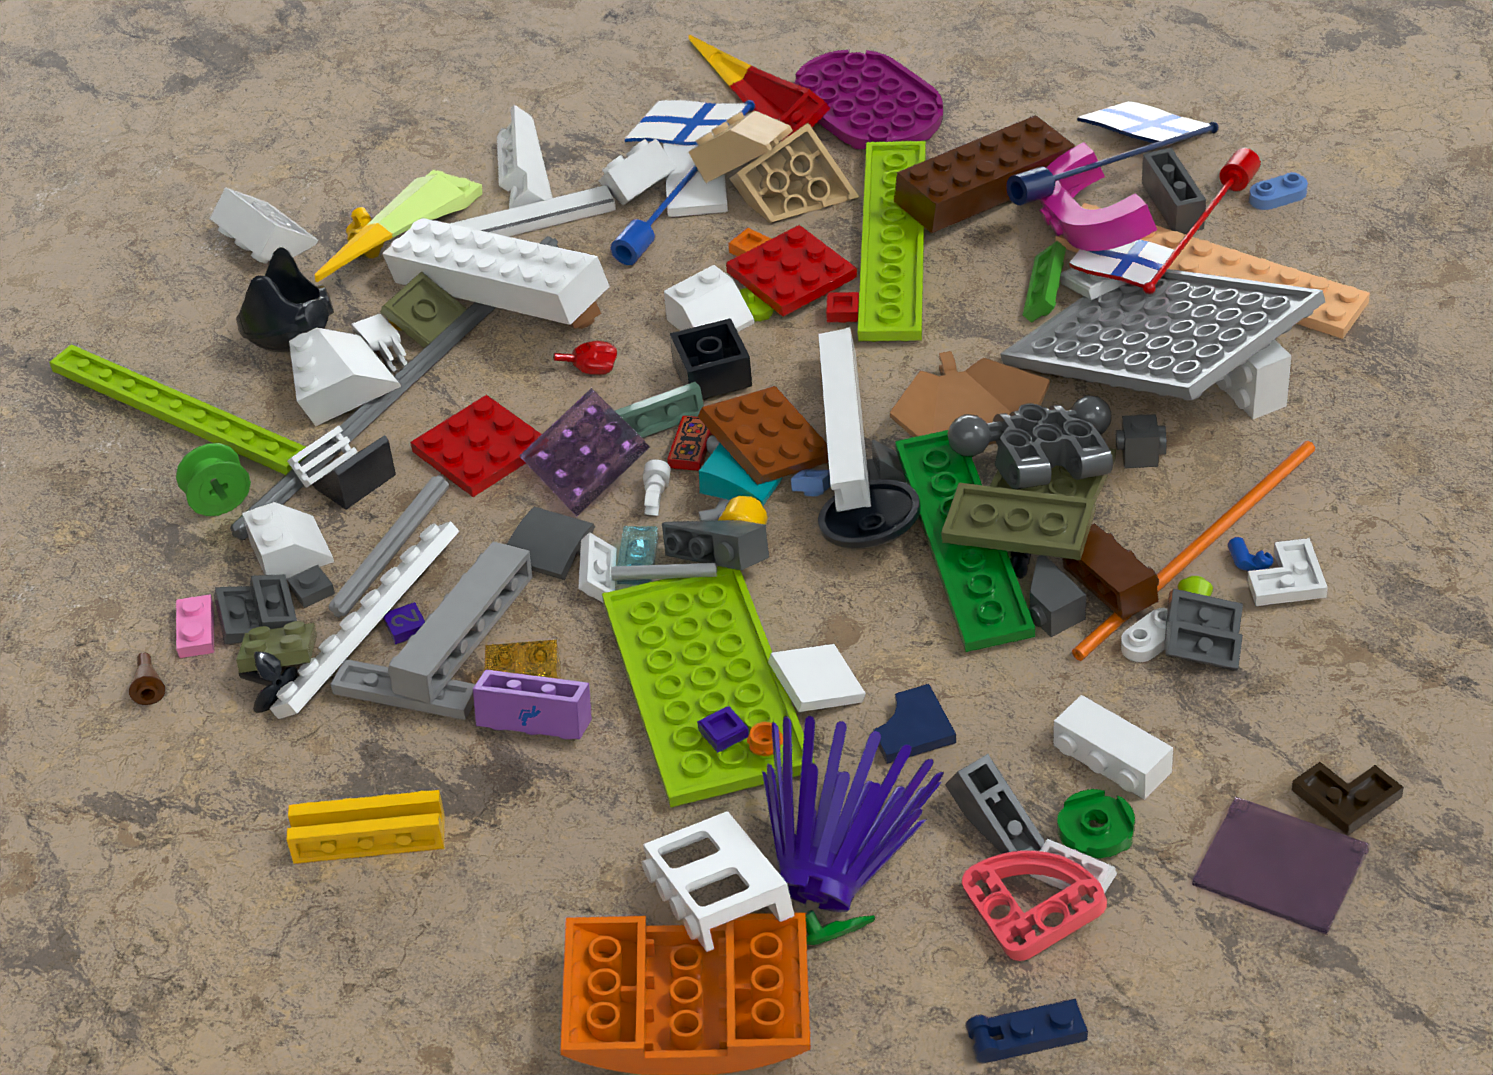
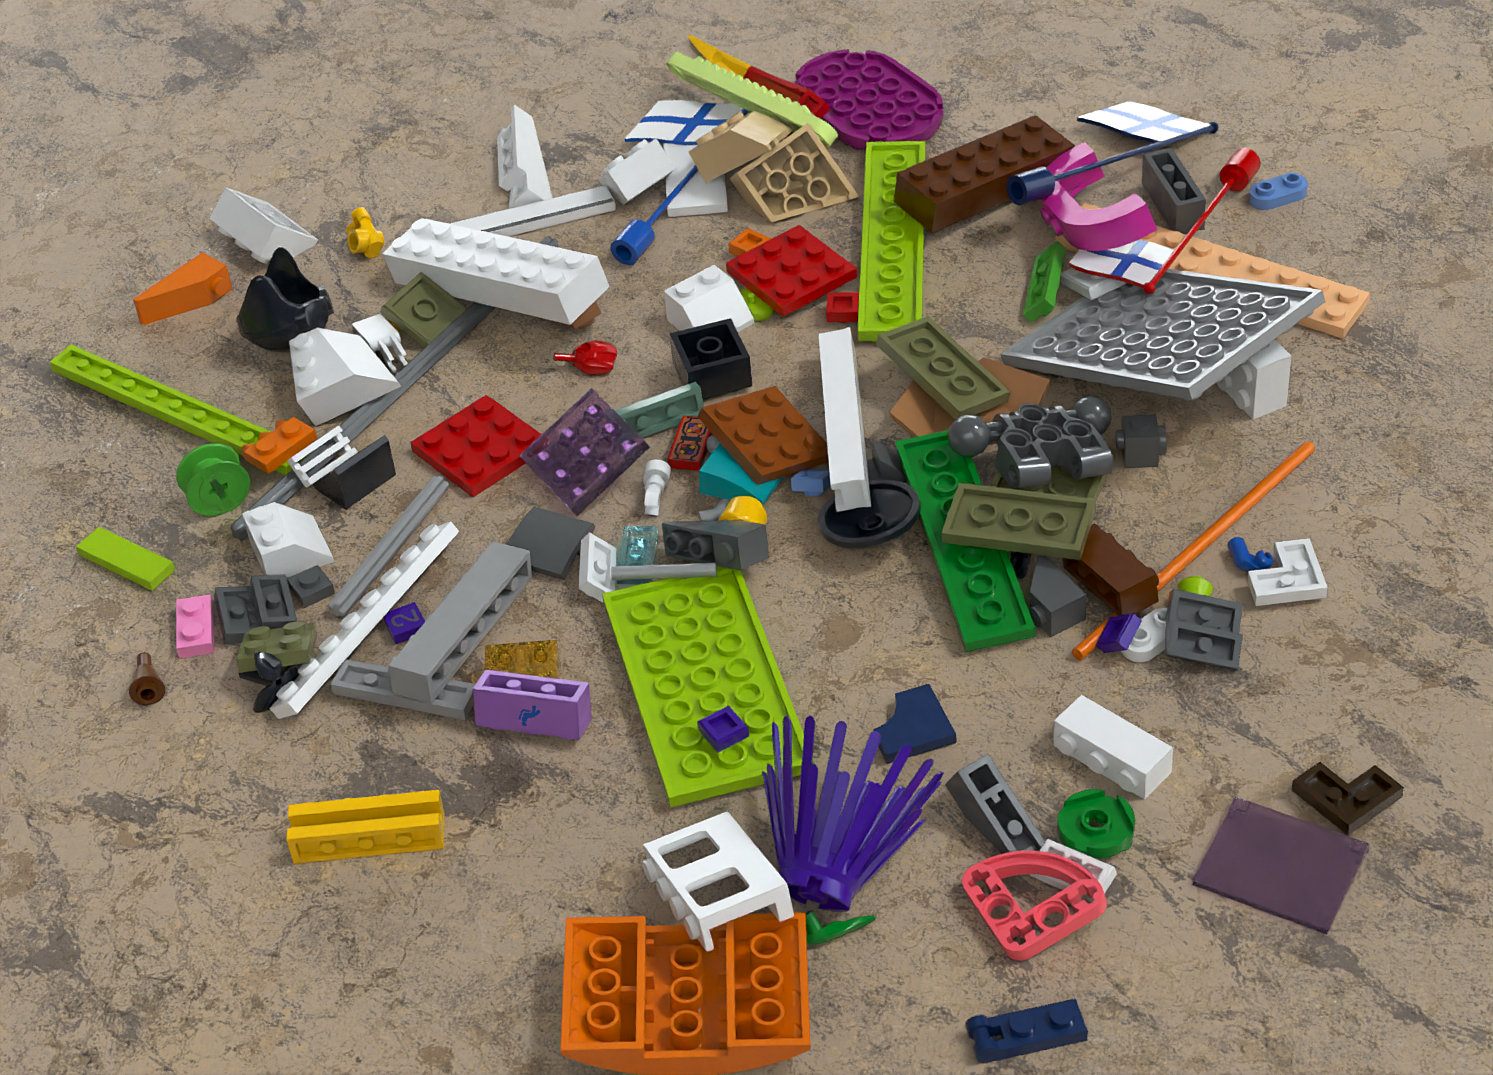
yellowish green plate [314,170,483,282] -> none
orange plate [747,722,783,756] -> none
white tile [768,644,866,712] -> none
none -> lime tile [76,527,175,591]
none -> orange slope [133,252,232,325]
none -> orange plate [241,417,317,474]
none -> yellowish green gear [666,52,838,148]
none -> olive plate [876,316,1010,419]
none -> dark purple tile [1096,613,1142,653]

